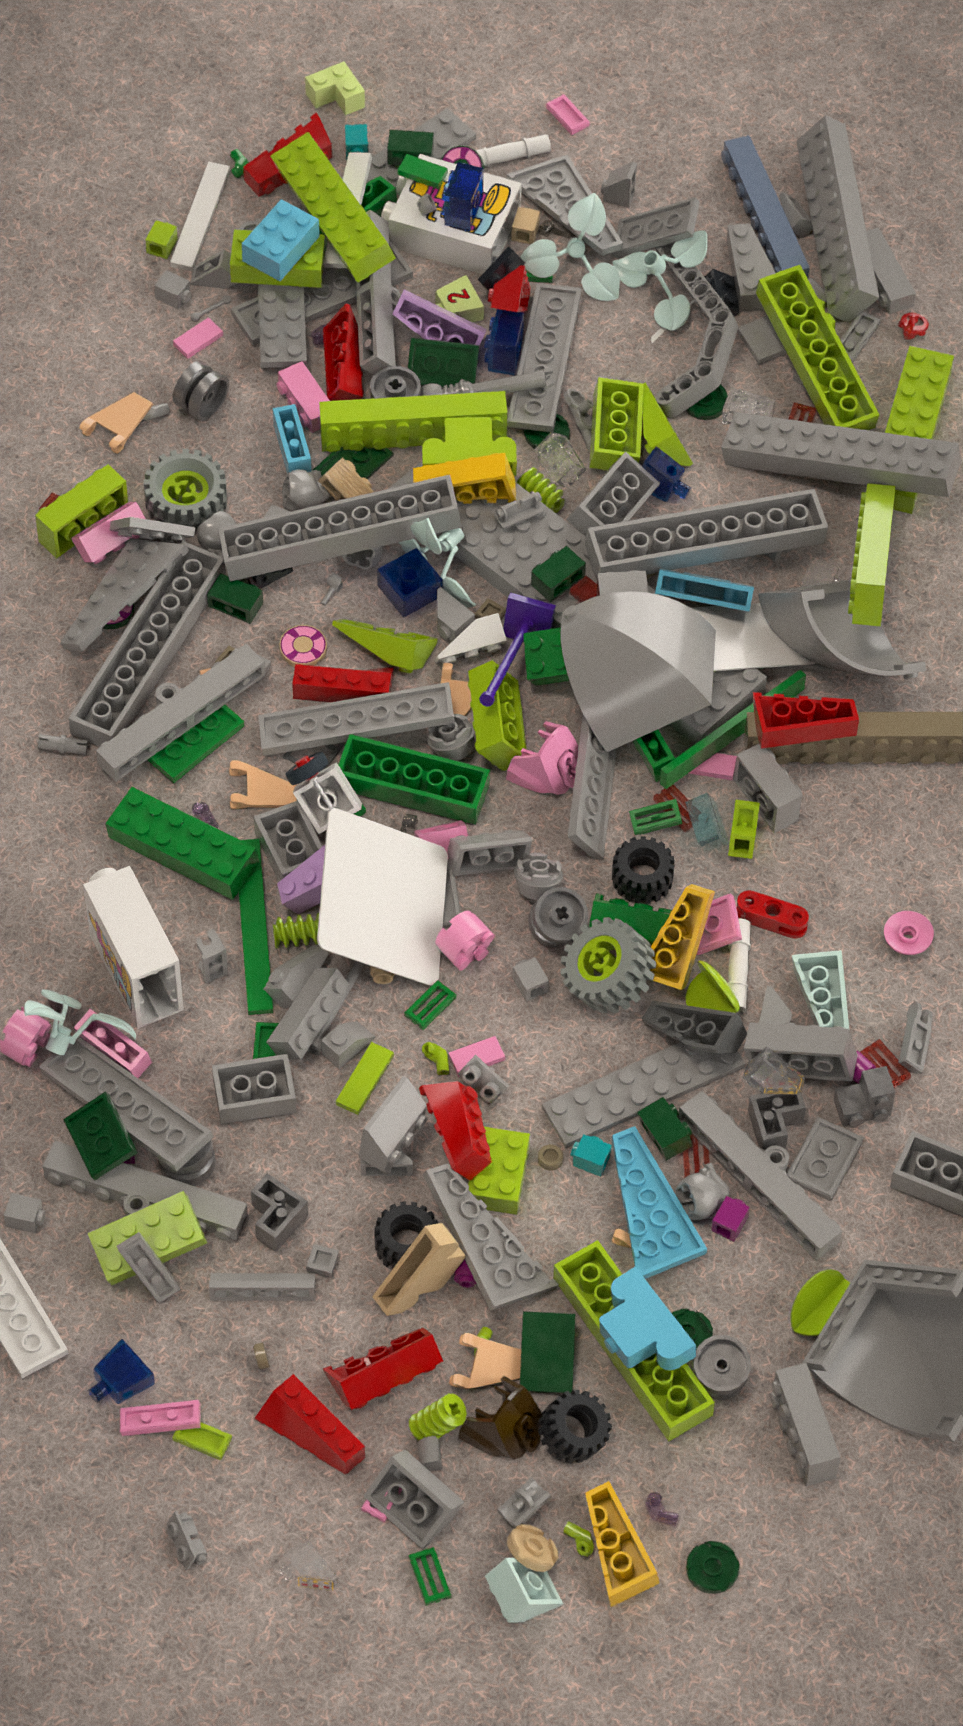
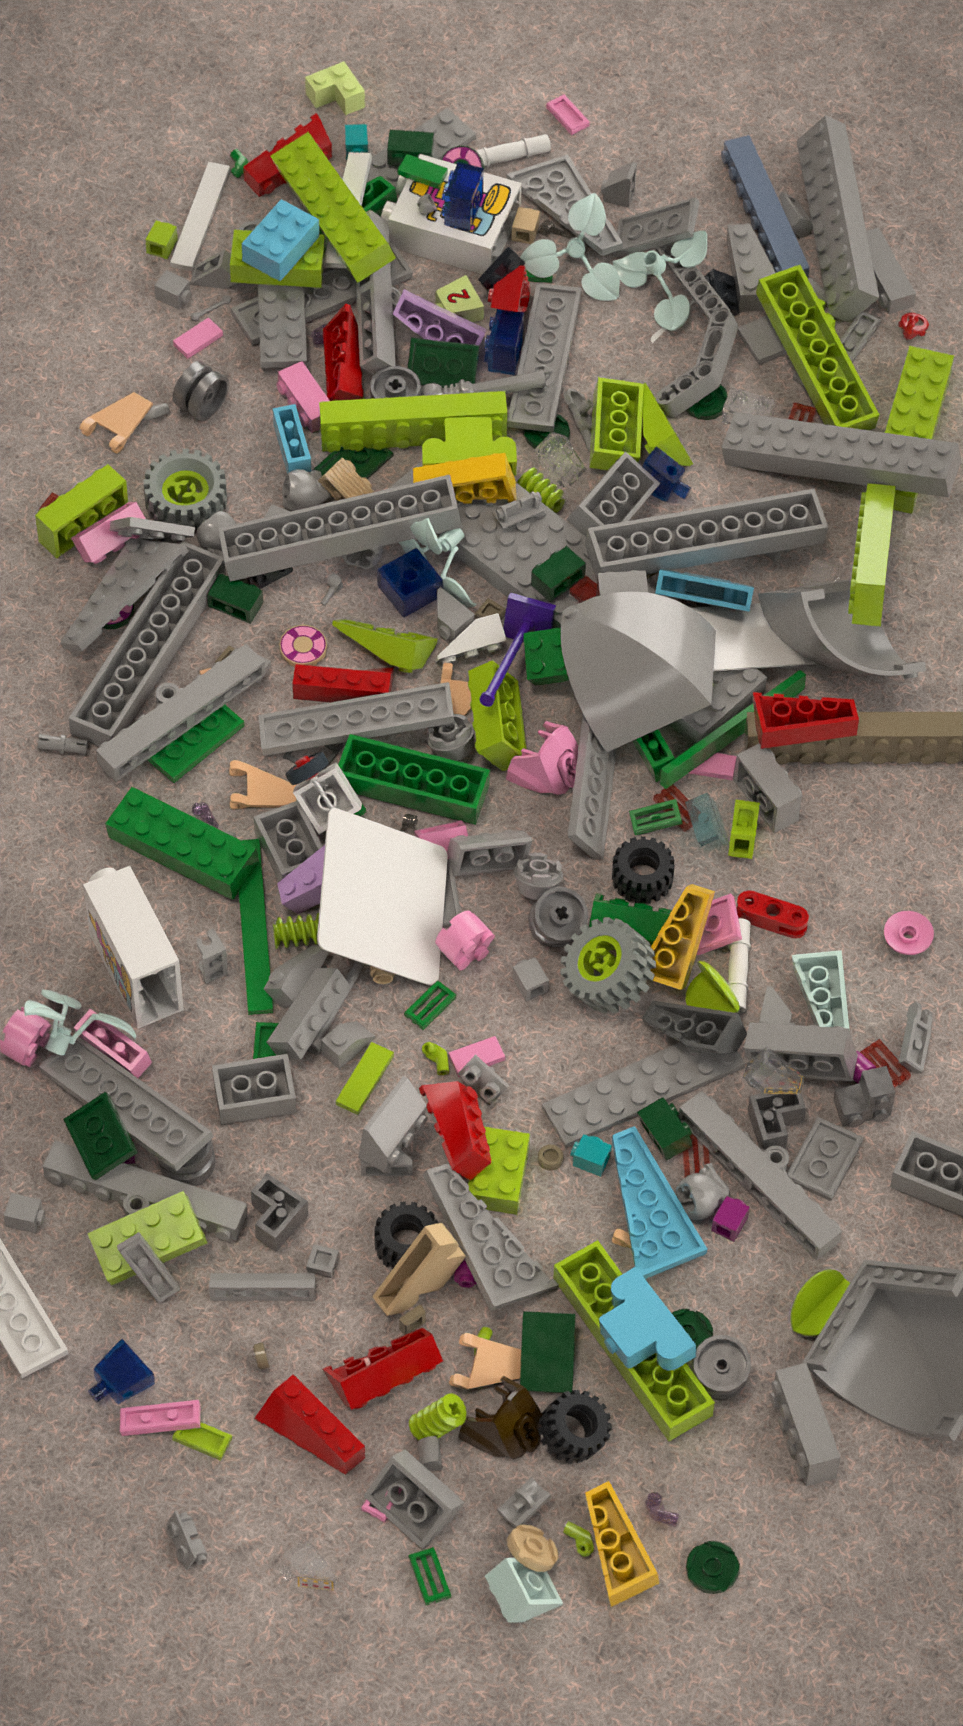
none -> dark tan tile [399,1304,426,1335]

